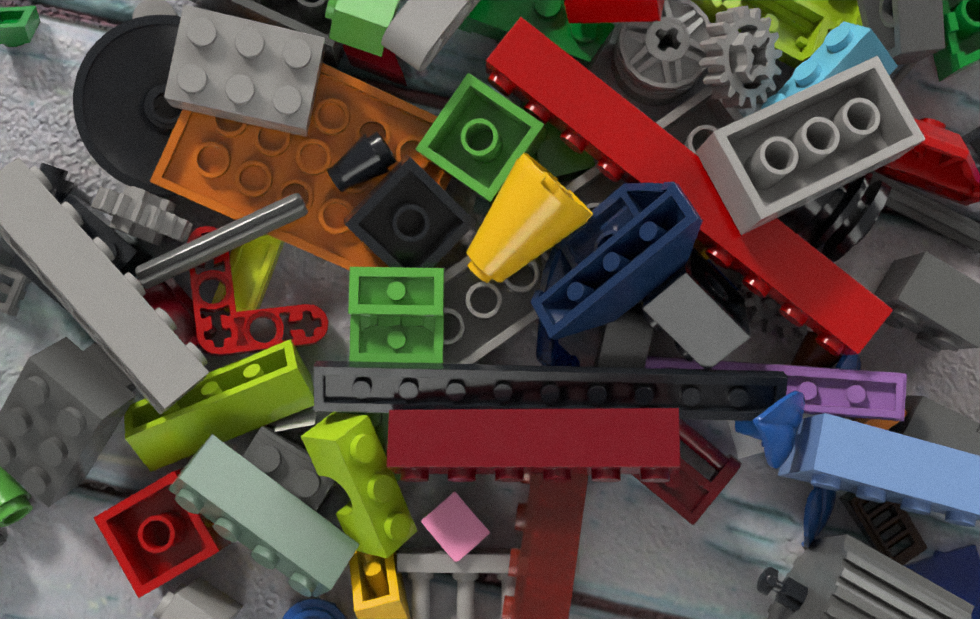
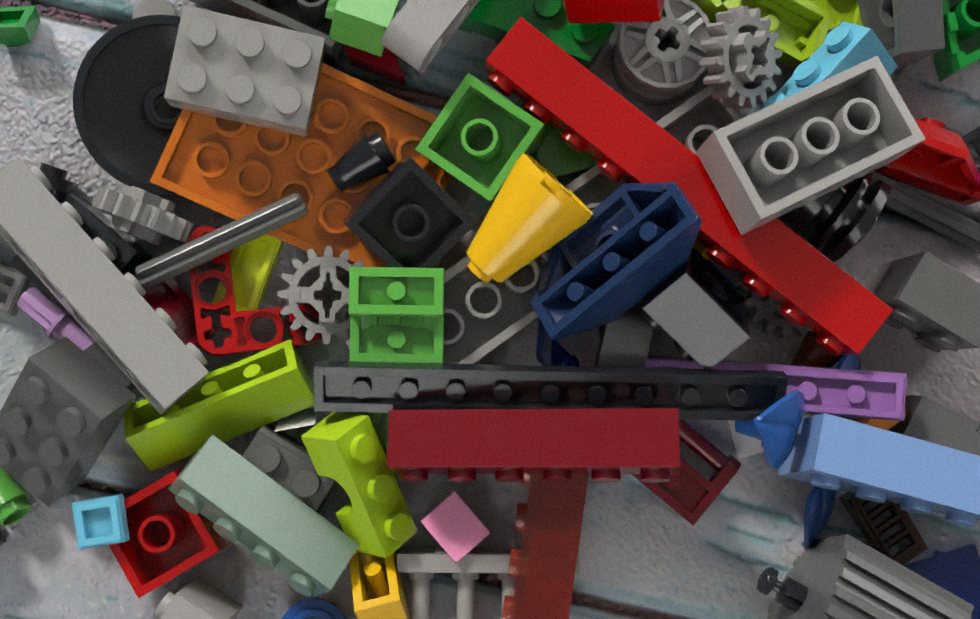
none -> lavender axle [17,287,95,351]
none -> medium azure tile [72,494,130,550]
none -> light grey gear [277,246,365,344]

